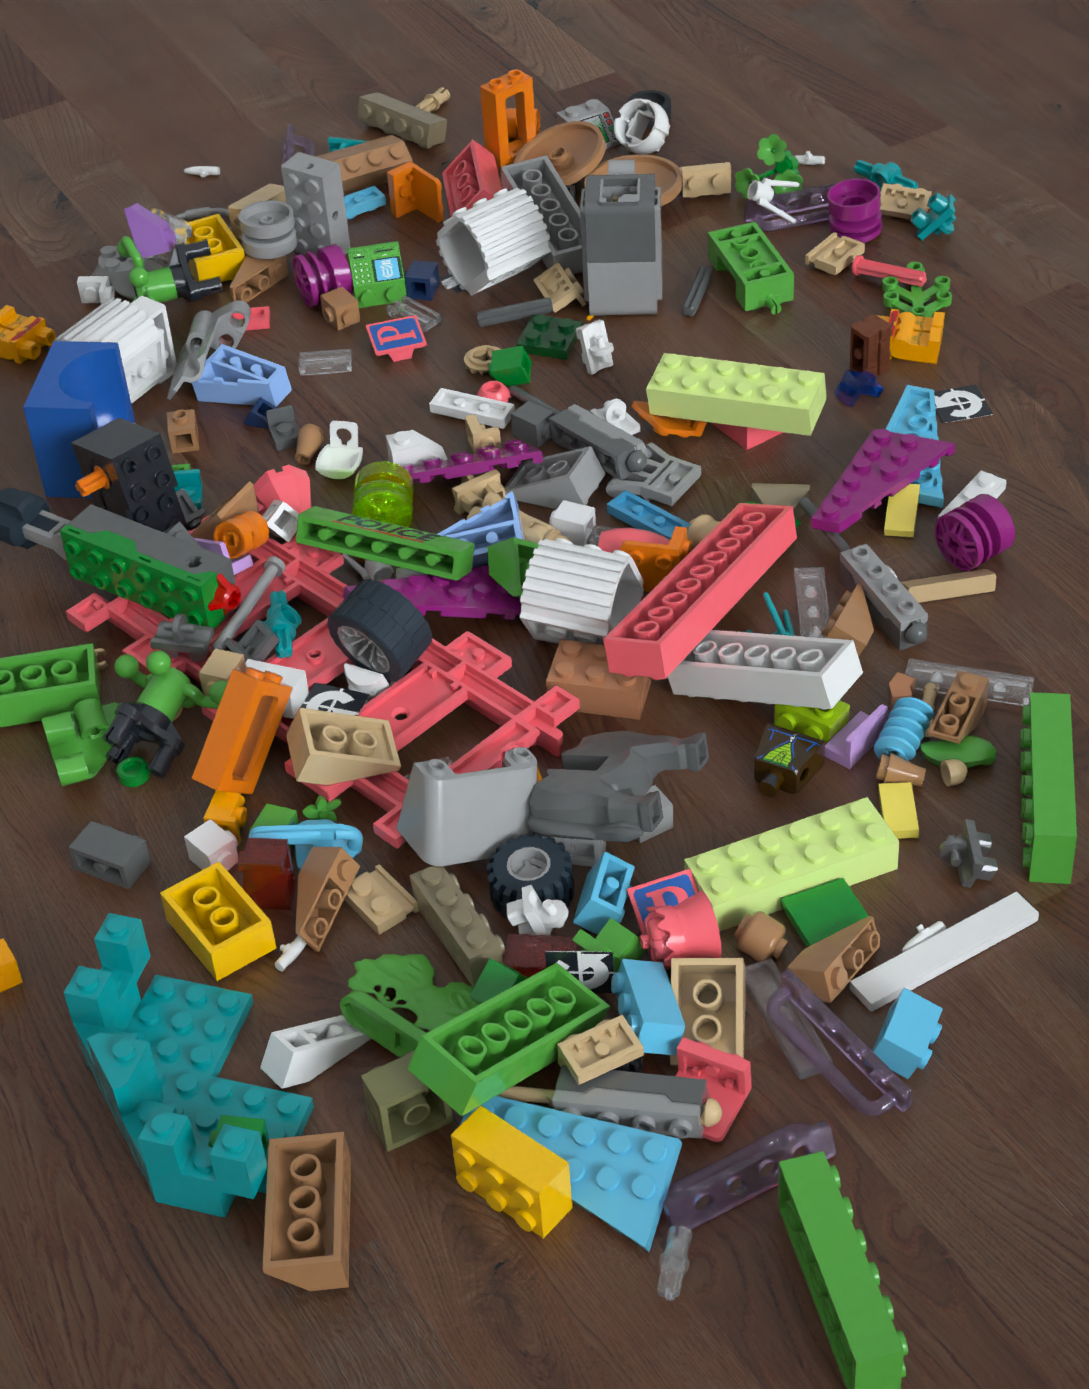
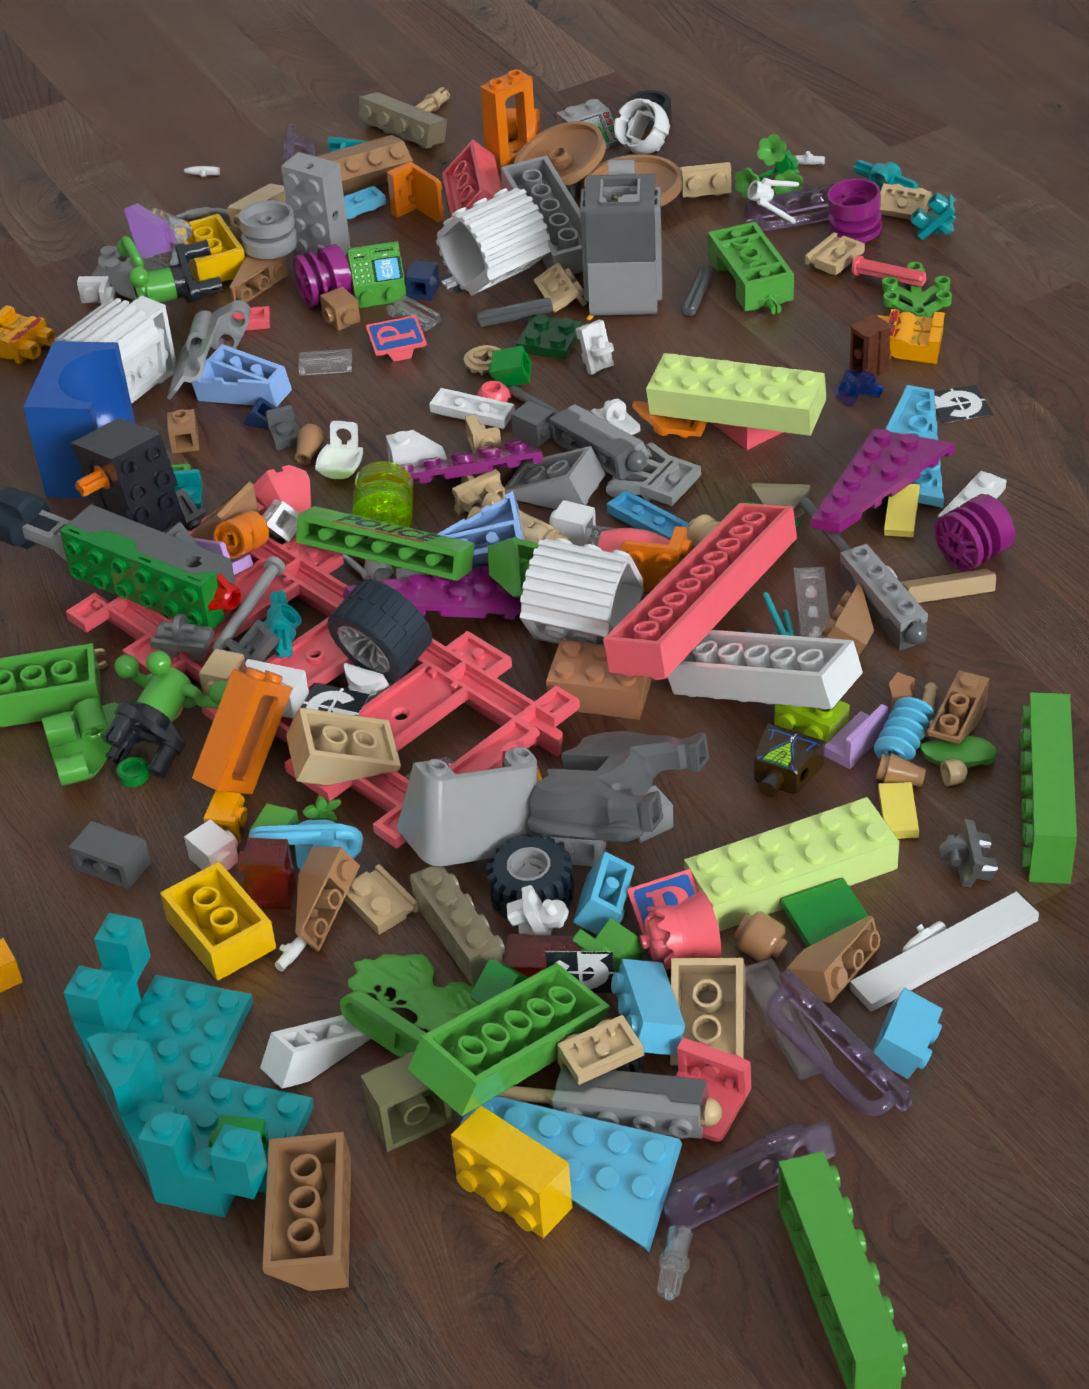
clear tile [905,659,1034,706] -> none

